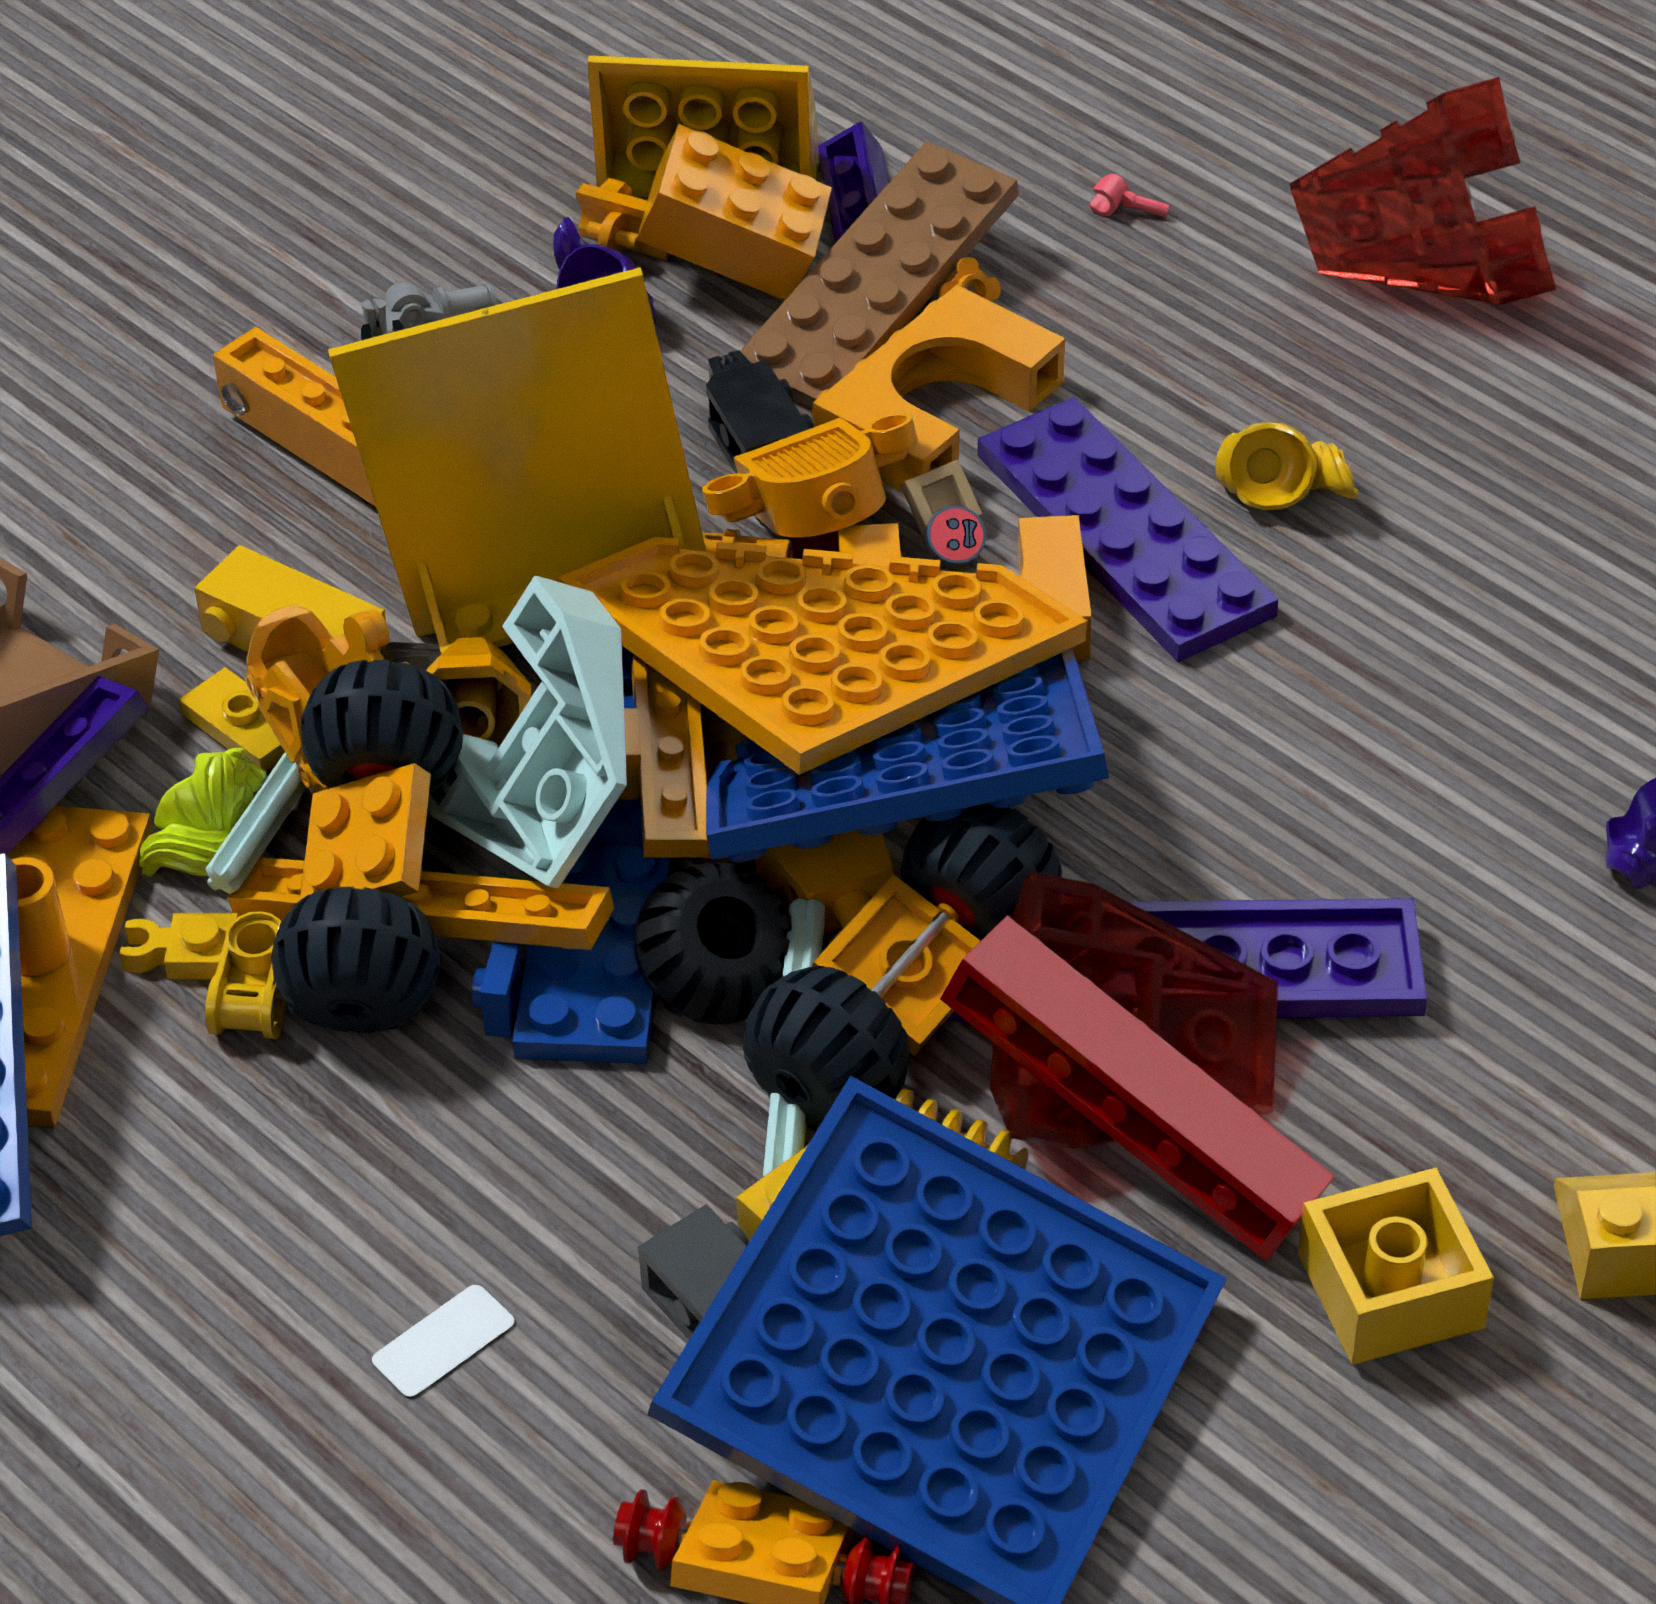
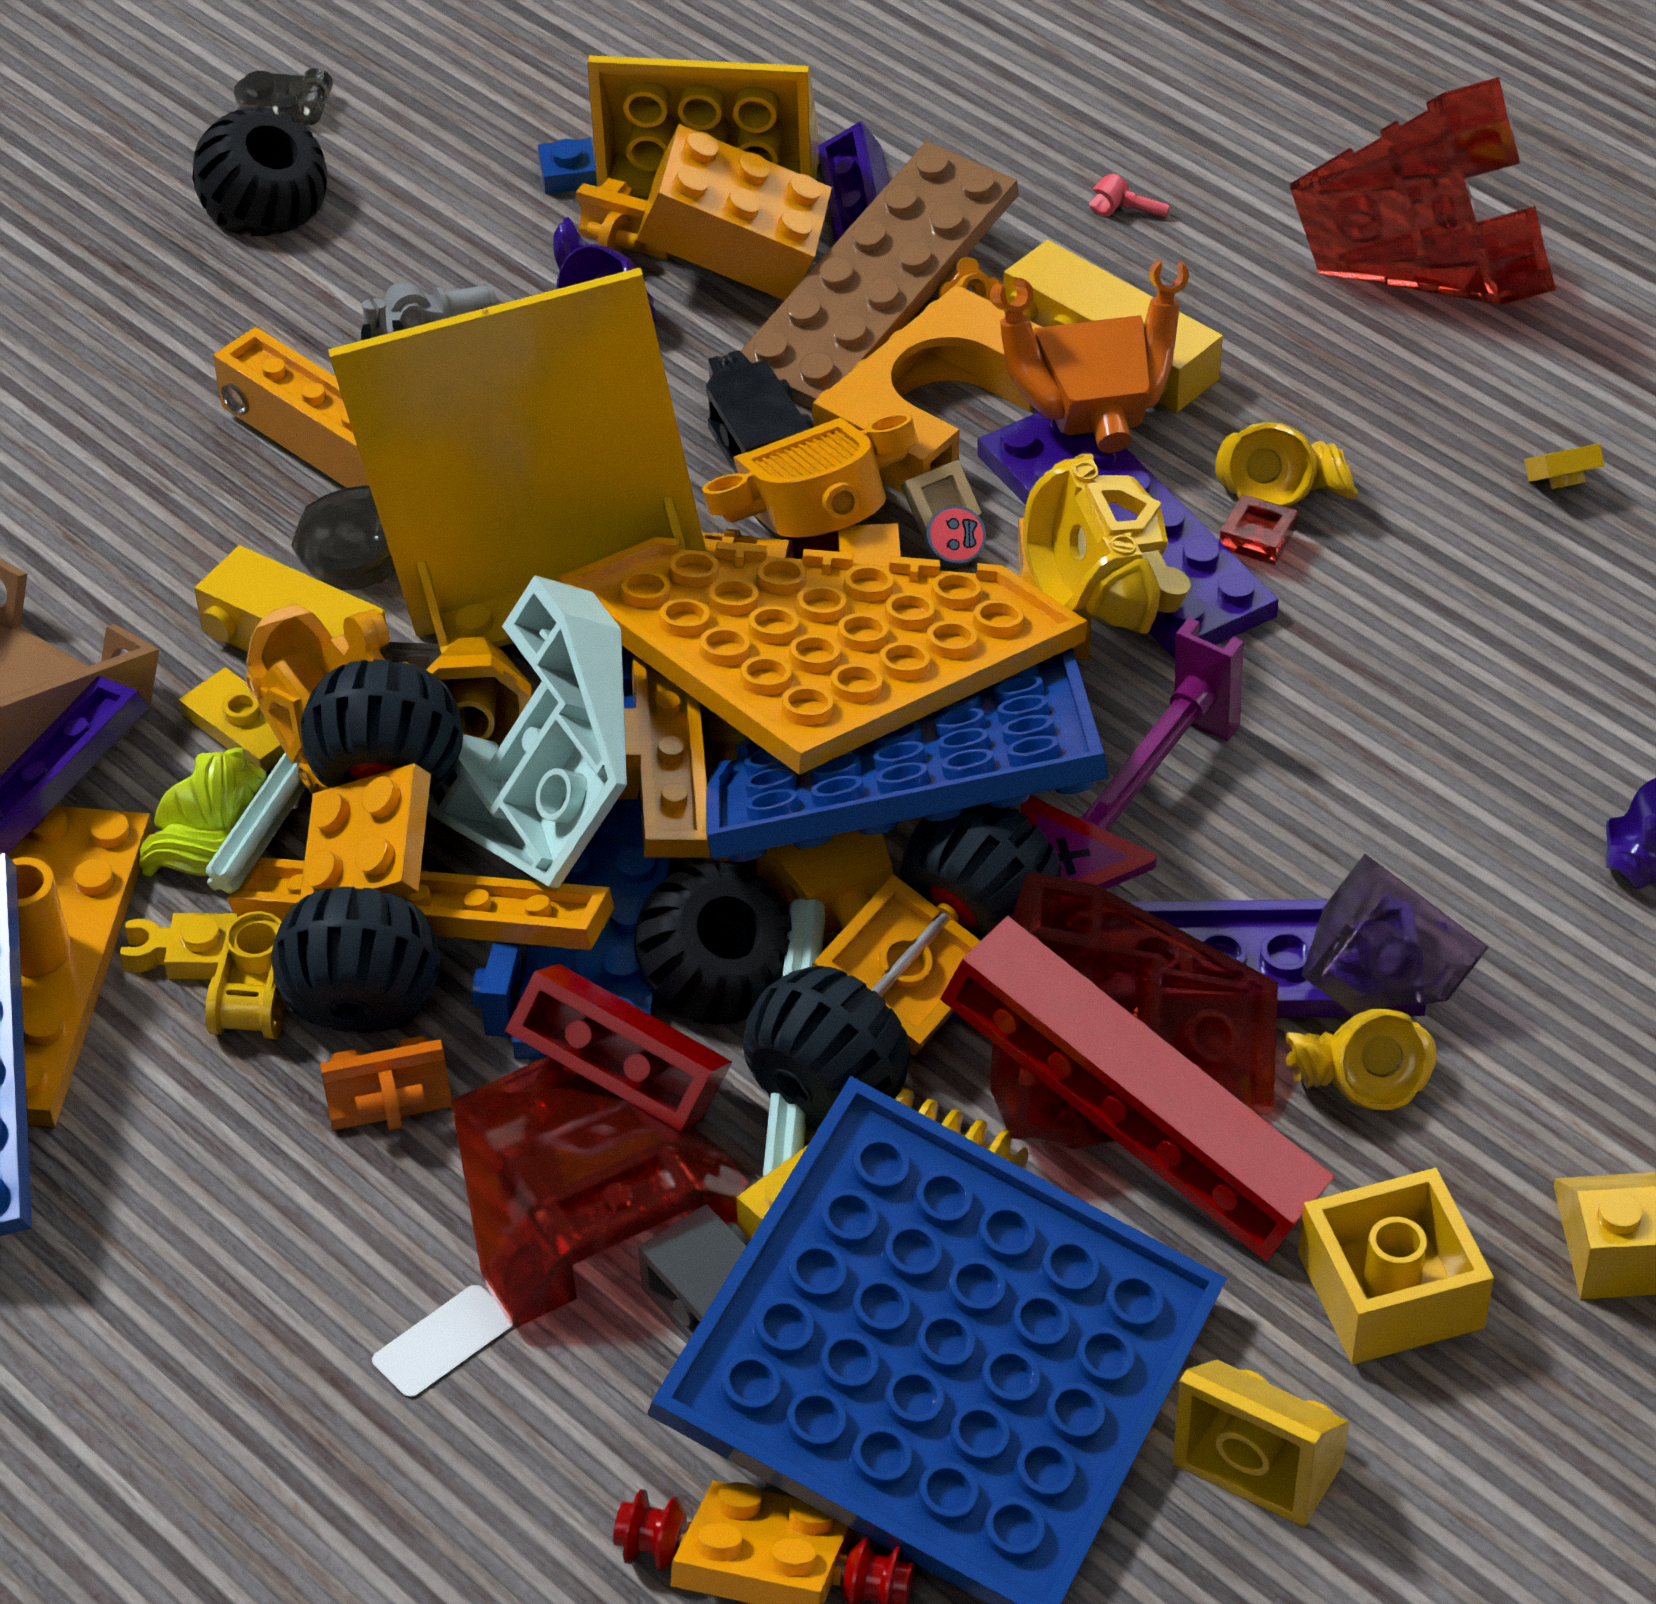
none -> black wheel [192,107,327,237]
none -> clear smoke plate [234,68,333,126]
none -> clear smoke hat [291,485,396,591]
none -> orange hips [320,1036,453,1131]
none -> clear red wedge [451,1056,750,1329]
none -> red brick [505,964,732,1132]
none -> blue plate [537,138,597,194]
none -> orange torso [990,260,1189,453]
none -> yellow brick [1003,239,1223,413]
none -> magenta piece [1021,617,1244,911]
none -> yellow piece [1023,453,1191,634]
none -> yellow slope [1173,1359,1349,1528]
none -> clear red plate [1219,494,1298,565]
none -> yellow hair [1286,1009,1437,1110]
none -> clear purple slope [1301,854,1489,1015]
none -> yellow plate [1524,443,1605,489]

